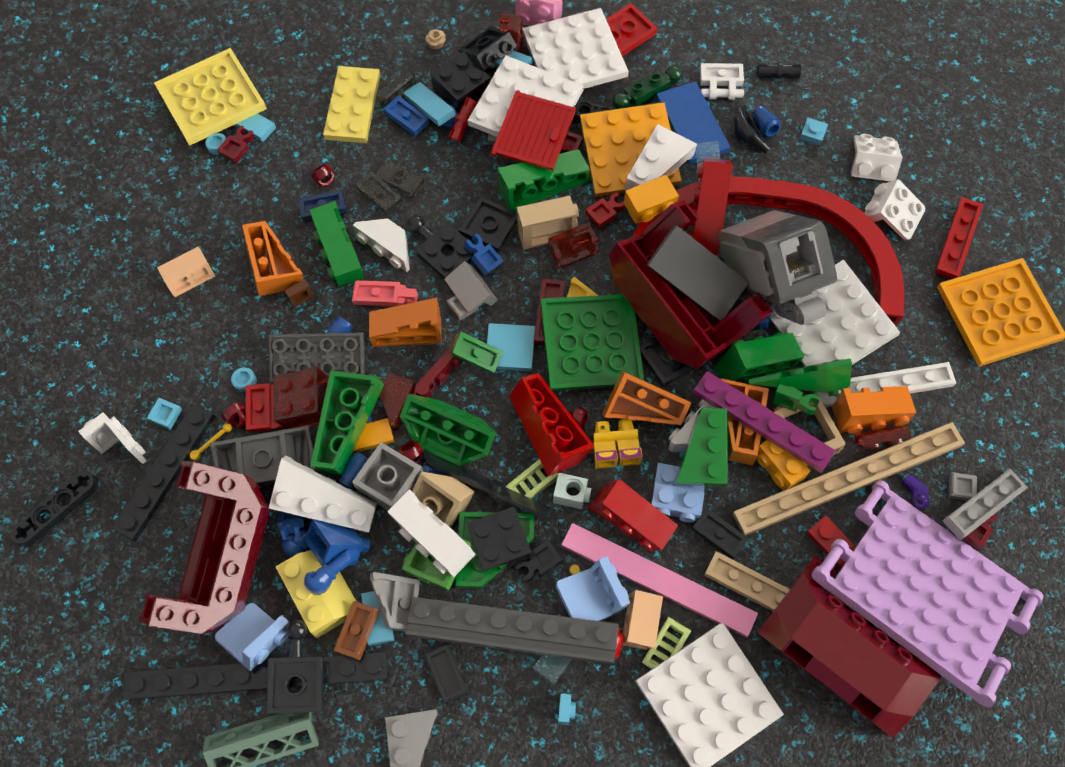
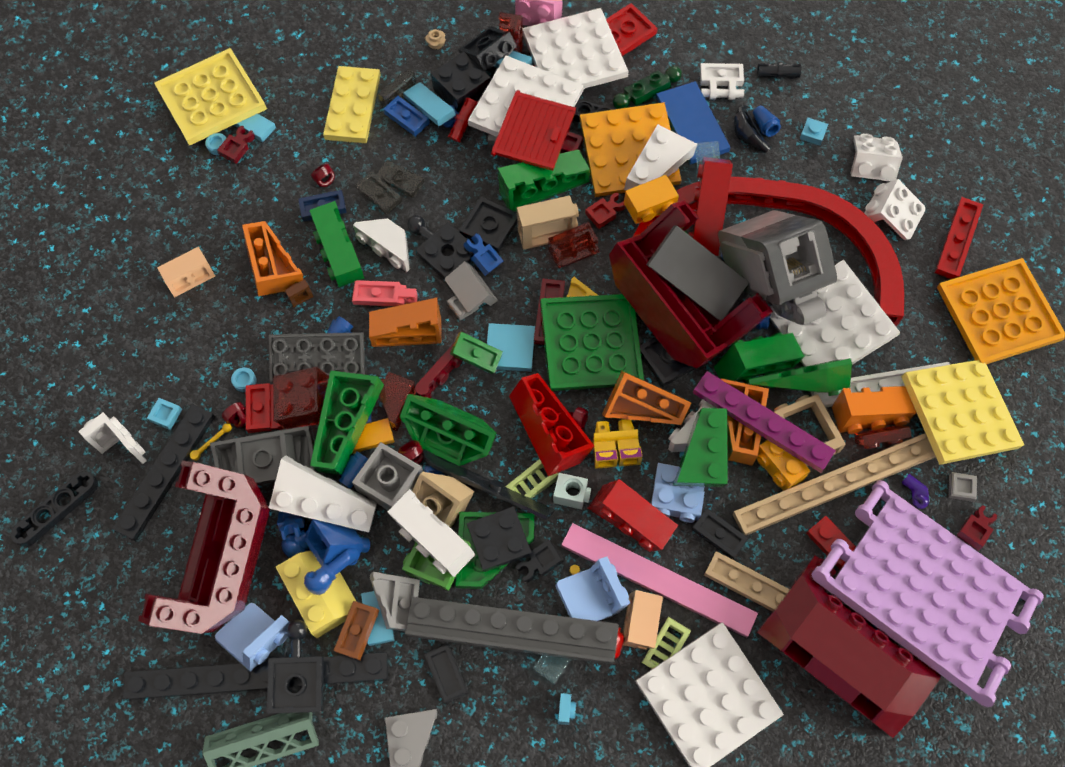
green plate [773,384,820,415] -> none
light grey tile [943,469,1028,541] -> none
none -> light yellow plate [901,360,1024,465]

